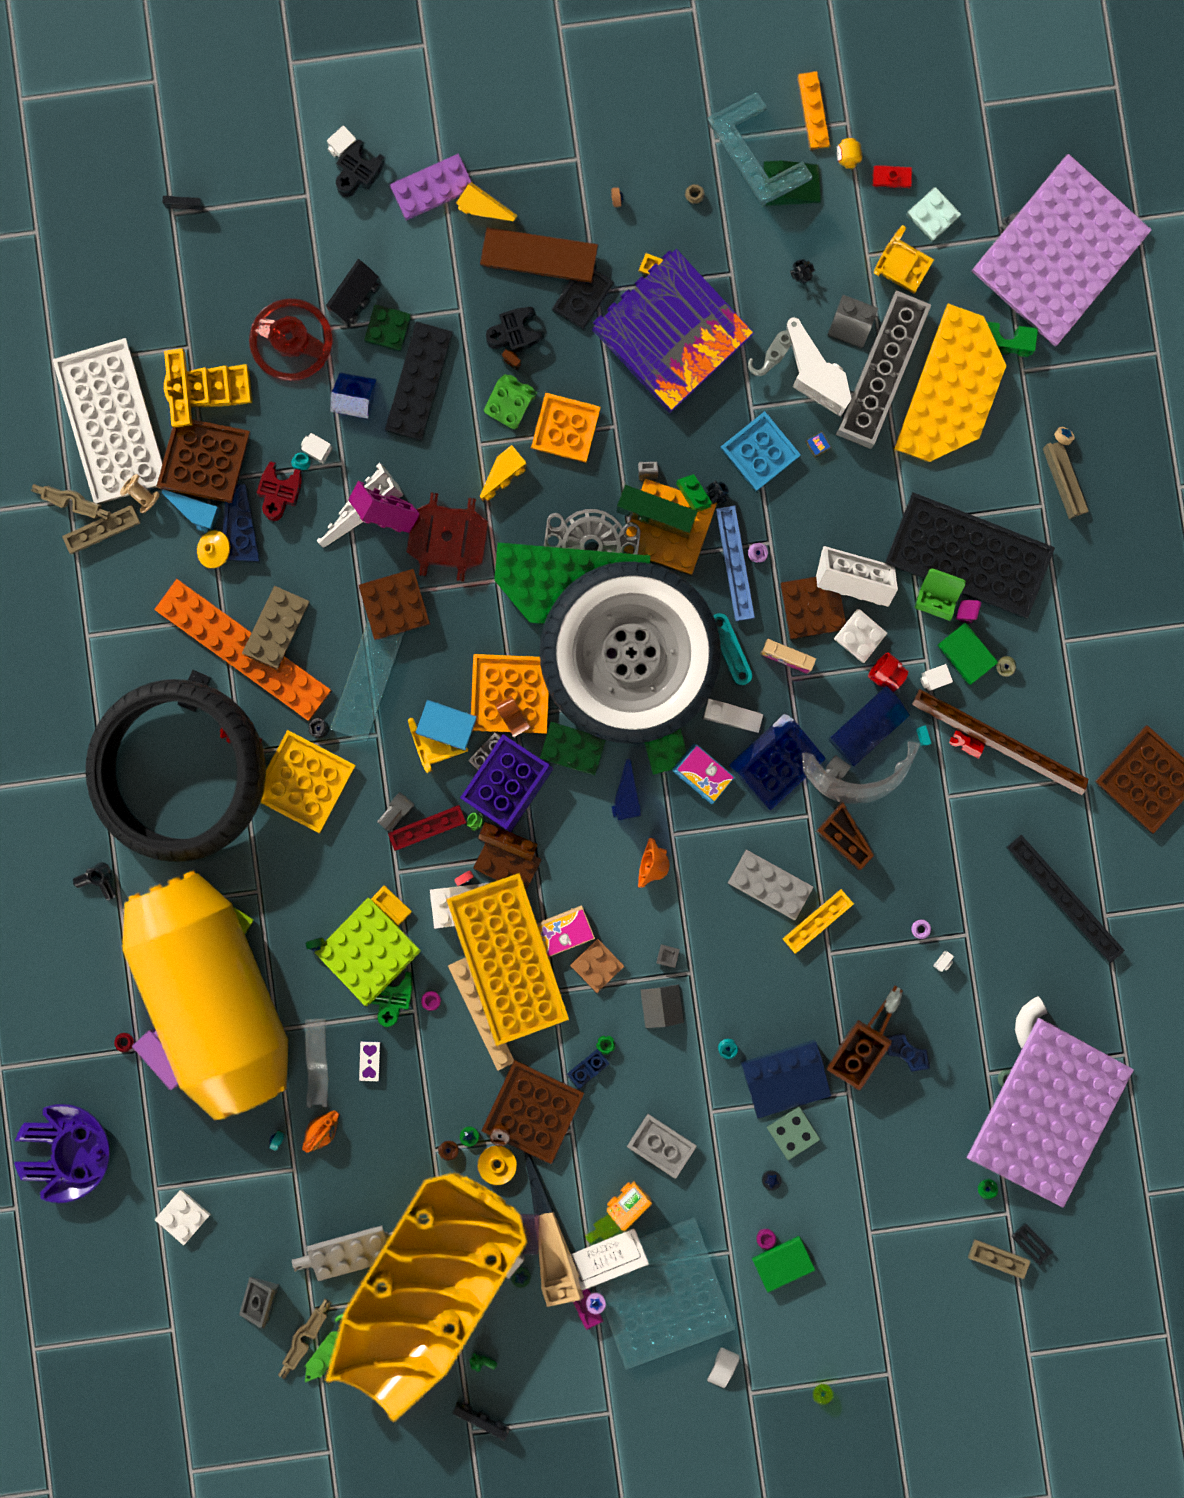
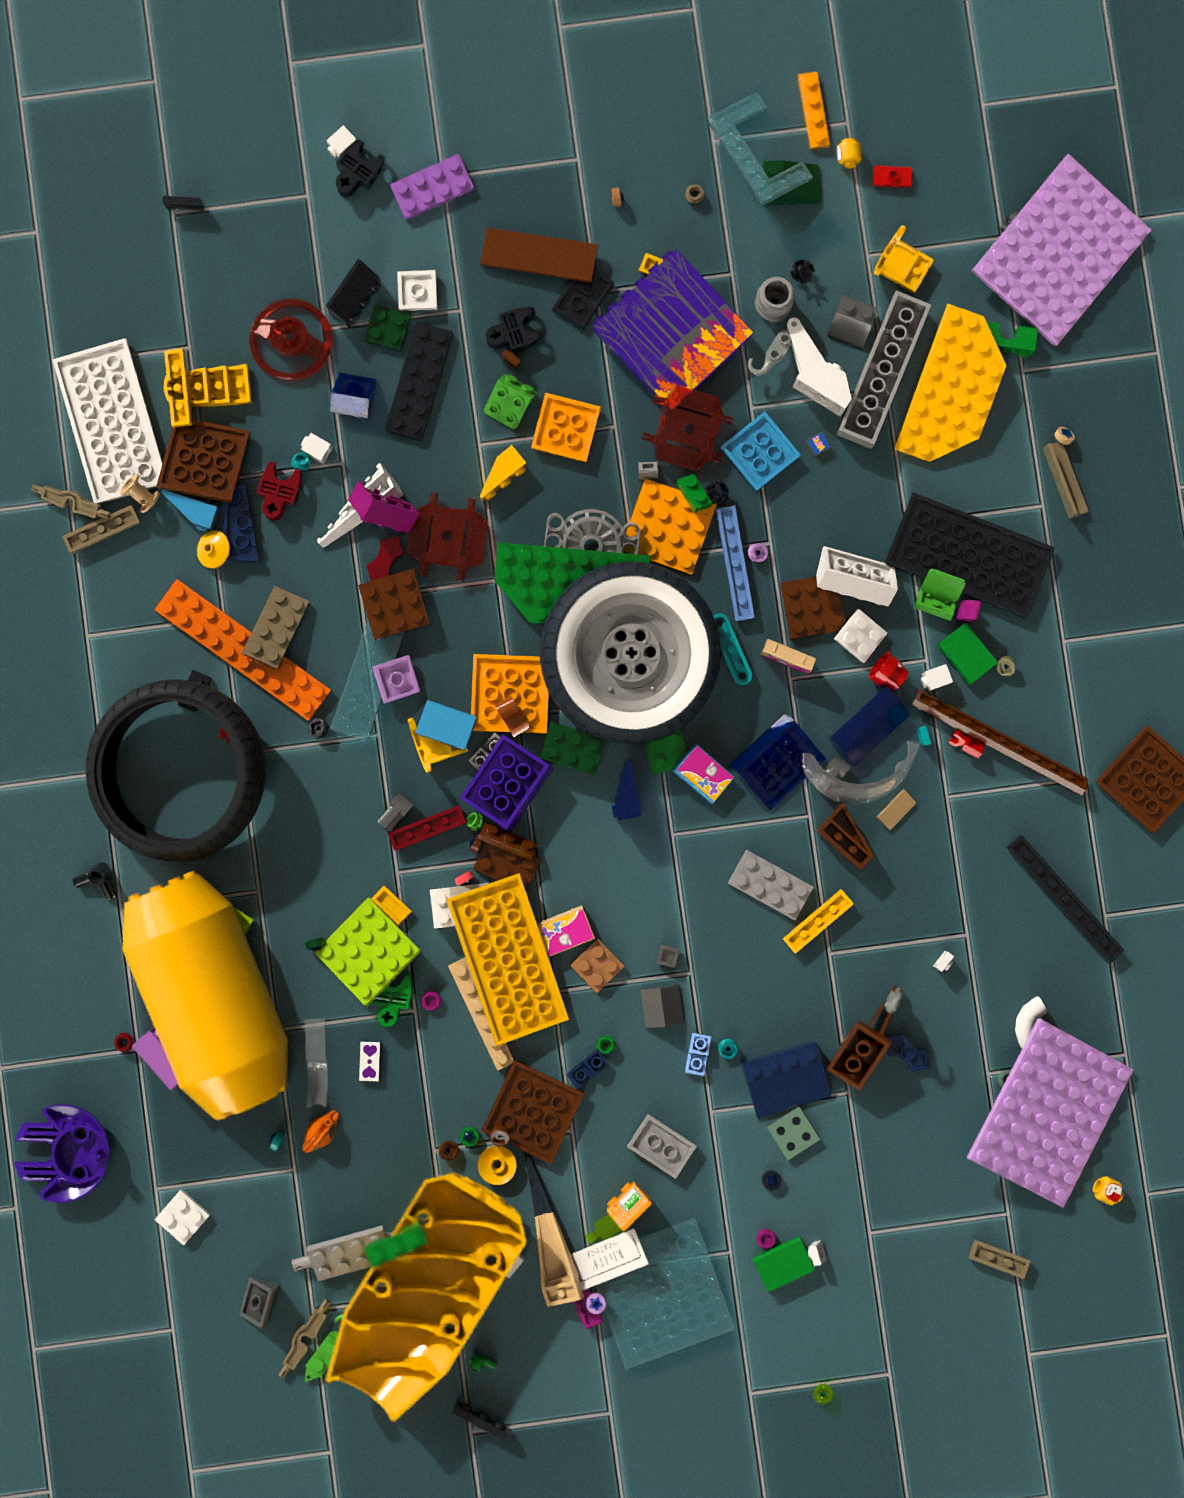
yellow plate [260,730,356,833] -> none
yellow slope [456,182,518,221] -> none
dark green tile [511,1267,531,1288] -> none
plate [520,1213,540,1255] -> none
dark green brick [617,484,698,539] -> none
orange hat [638,838,670,888] -> none
white slope [703,699,763,733] -> none
light grey panel [707,1347,740,1388] -> none
light aqua plate [907,187,961,241] -> none
lavender plate [911,920,931,939] -> none
green tile [978,1179,998,1200] -> none
black tile [1011,1223,1053,1266] -> none
none -> green arch [364,1221,428,1269]
none -> dark red tile [366,536,403,581]
none -> lavender tile [372,655,421,703]
none -> white plate [397,270,437,311]
none -> reddish brown tile [469,834,483,854]
none -> clear red piece [641,385,733,471]
none -> light blue slope [685,1033,711,1077]
none -> light grey piece [755,277,795,322]
none -> white plate [808,1240,827,1266]
none -> tan slope [876,789,916,830]
none -> yellow head [1093,1176,1124,1205]

